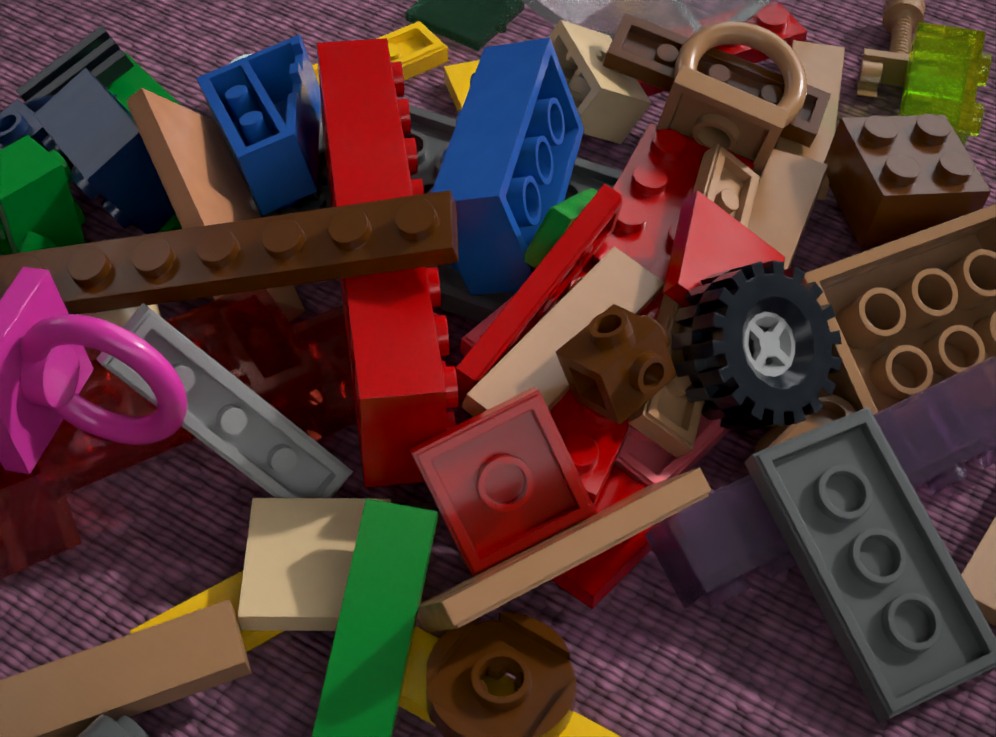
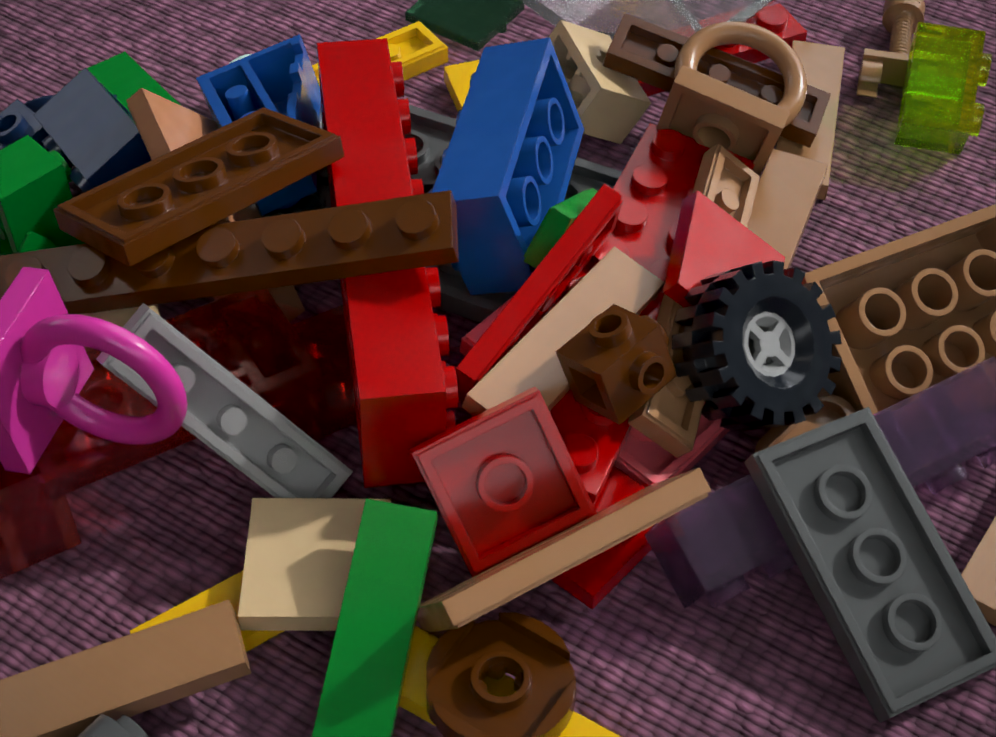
black tile [16,25,134,103] -> none
reddish brown brick [824,114,991,248] -> none
none -> reddish brown tile [53,107,345,267]

